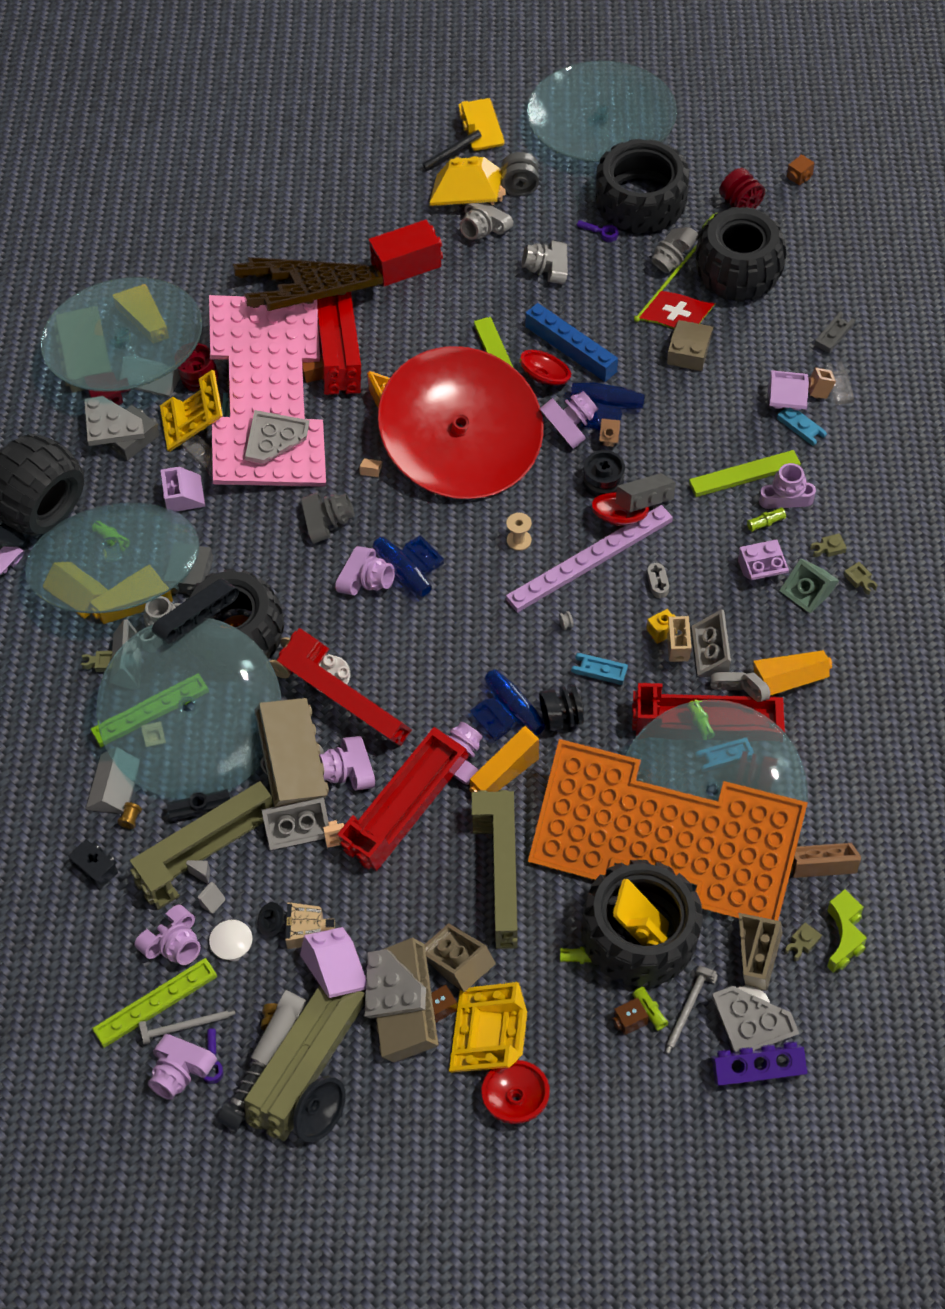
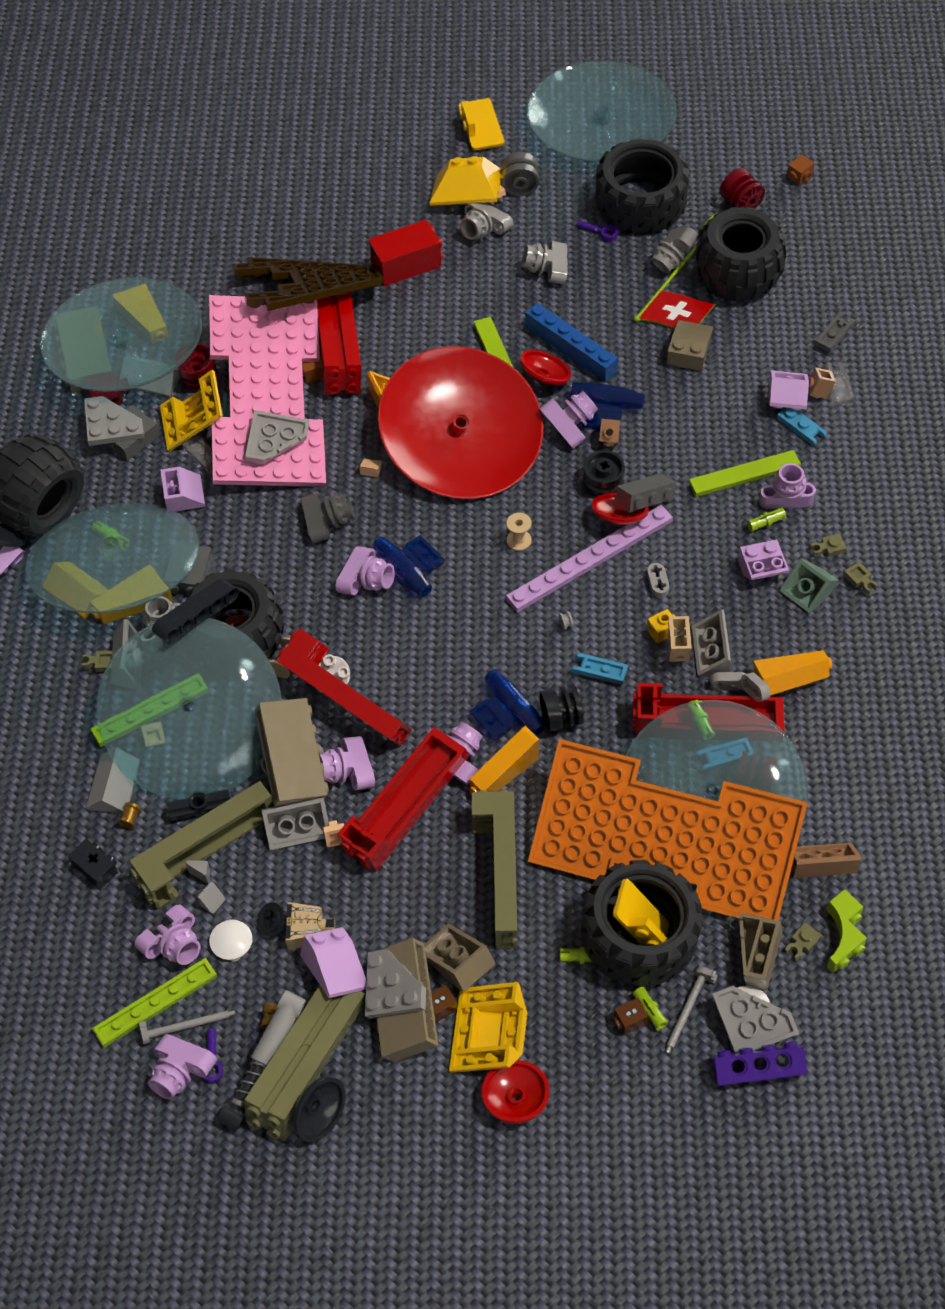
black piece [422,130,482,171] -> none

